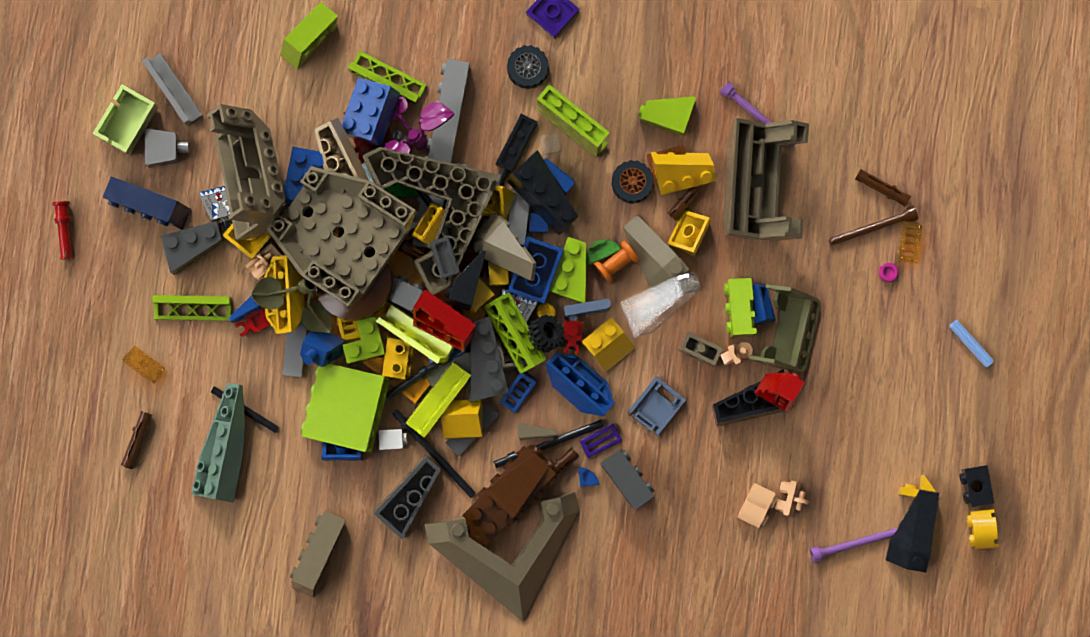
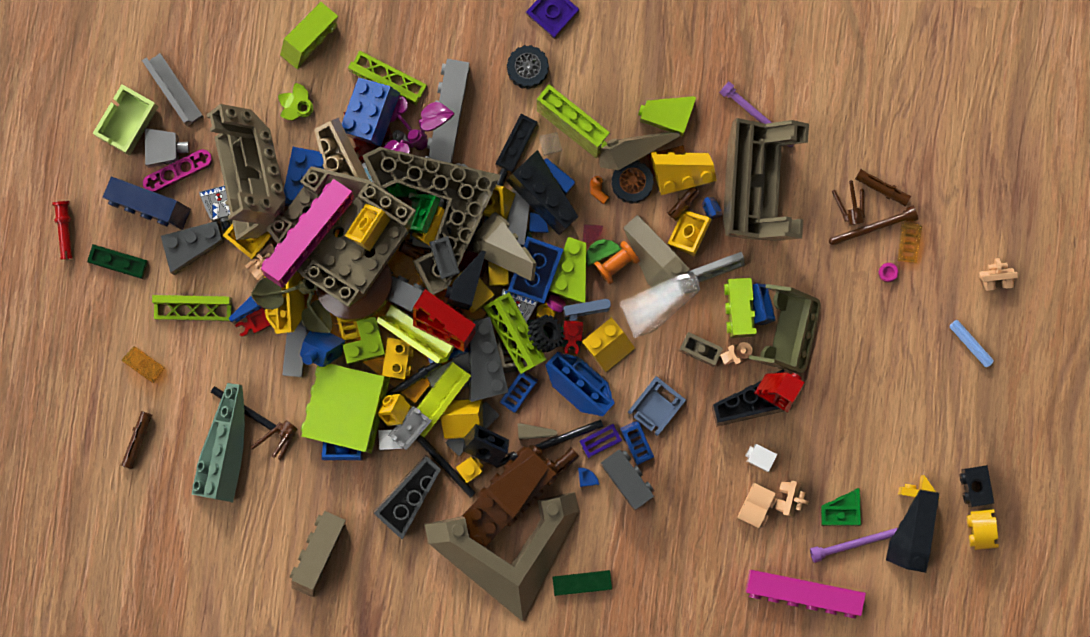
none -> dark green tile [87,244,148,279]
none -> dark pink beam [143,149,213,192]
none -> reddish brown plant [250,421,298,460]
none -> dark pink brick [261,179,355,288]
none -> lime plate [278,83,313,120]
none -> yellow slope [345,204,391,252]
none -> yellow brick [377,394,411,426]
none -> light grey hinge [388,406,432,450]
none -> green wing [409,193,441,234]
none -> yellow brick [456,456,484,484]
none -> black brick [463,424,509,467]
none -> dark pink tile [547,294,566,312]
none -> dark green tile [552,570,612,596]
none -> clear pink tile [583,224,603,244]
none -> orange arm [590,176,609,204]
none -> dark tan wedge [599,132,680,170]
none -> blue slope [620,421,654,465]
none -> light grey tile [688,252,745,285]
none -> blue slope [702,197,722,220]
none -> white brick [745,444,777,472]
none -> dark pink brick [745,569,866,619]
none -> green wing [821,488,861,526]
none -> reddish brown plant [832,180,865,225]
none -> light nougat hips [979,258,1018,291]

